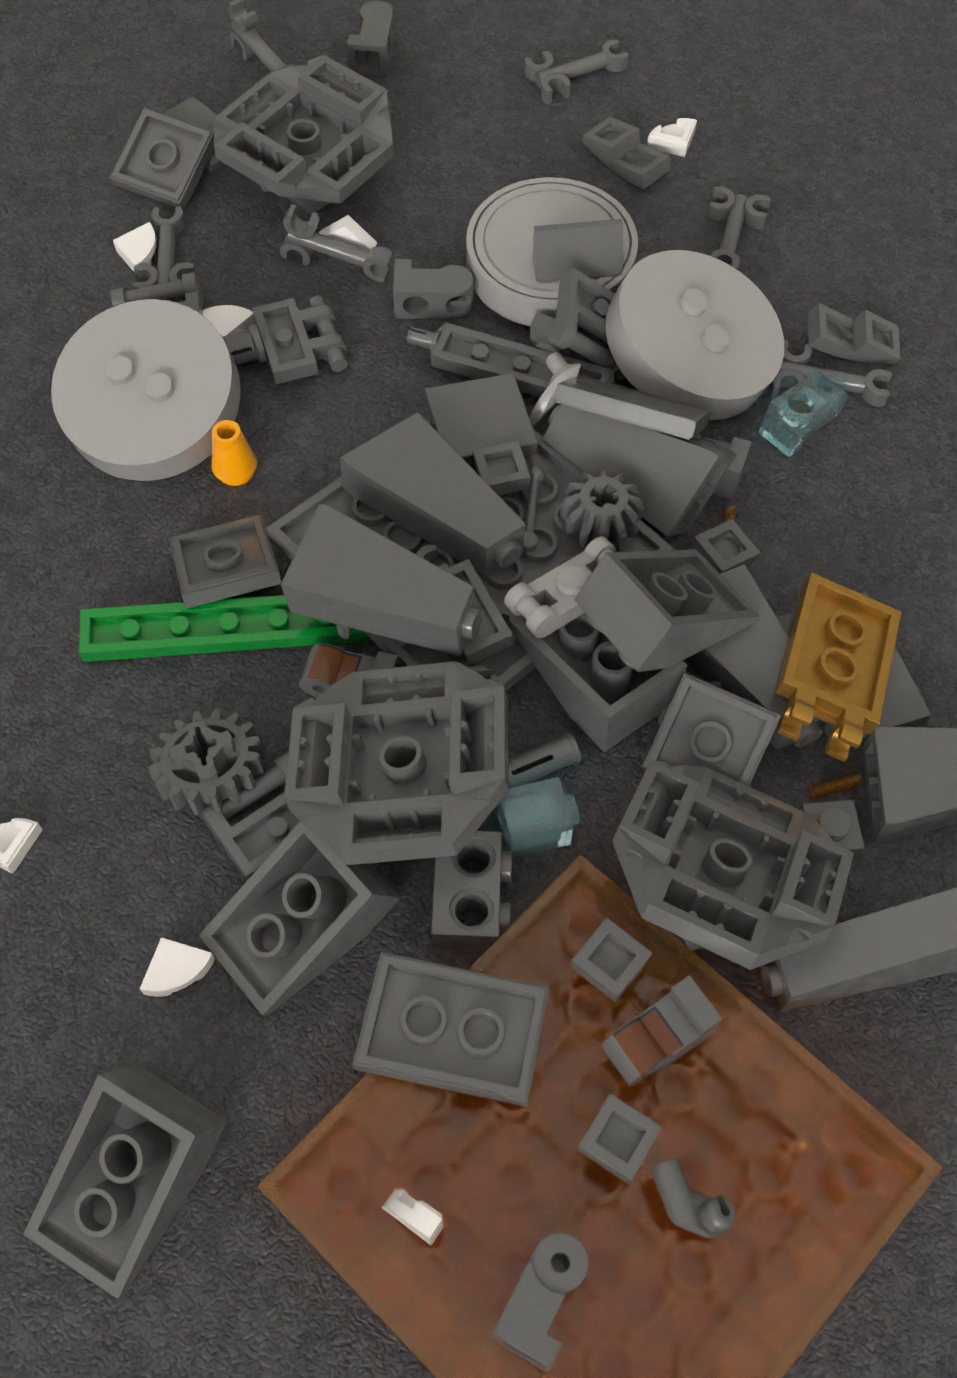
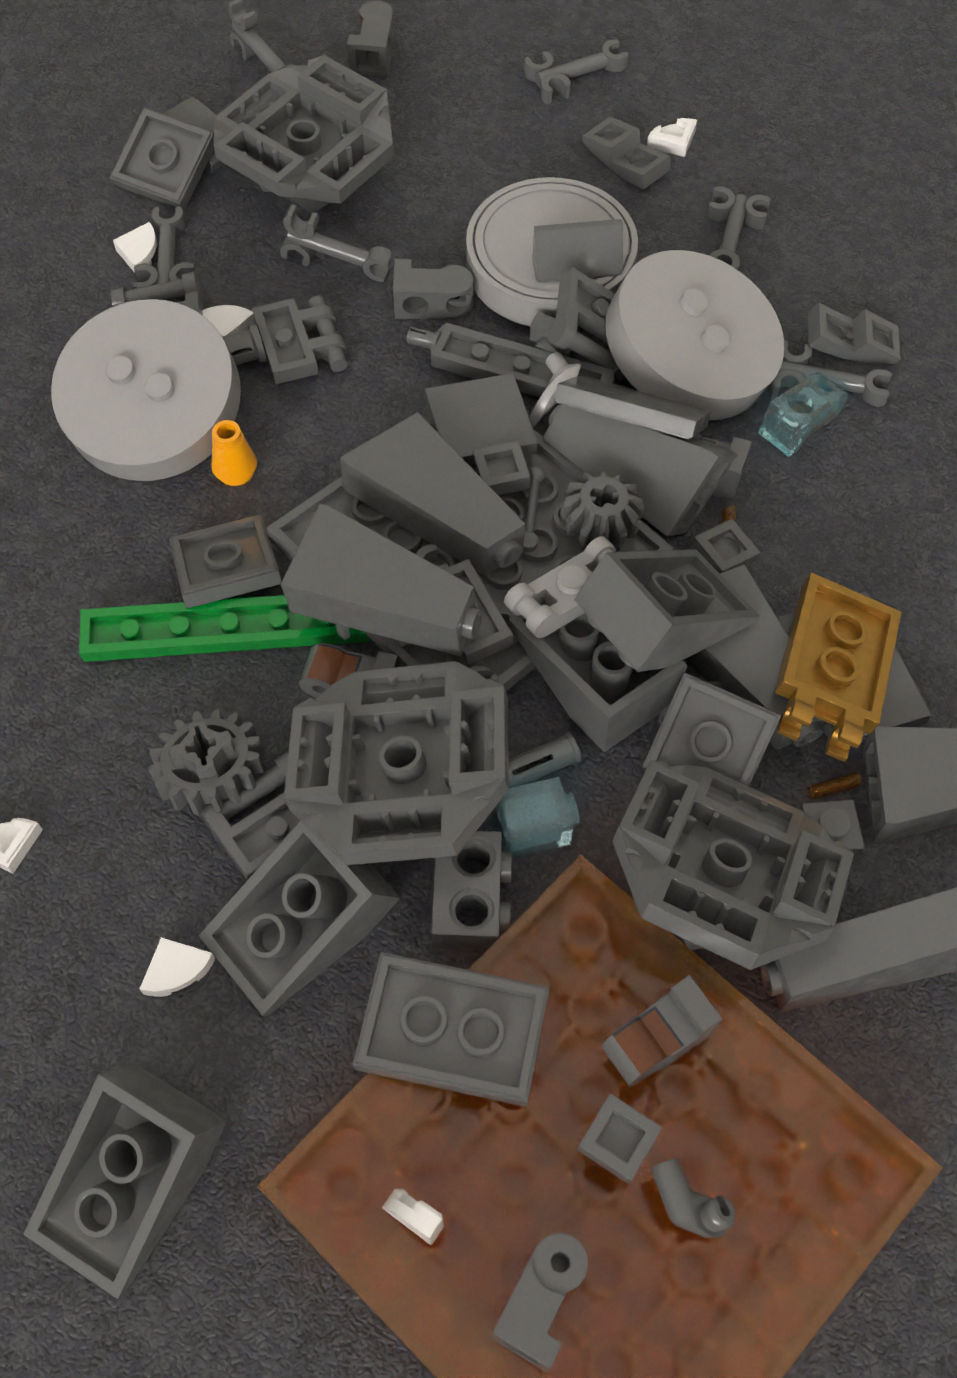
white tile [319,215,377,251] -> none
dark grey plate [570,918,653,1003] -> none

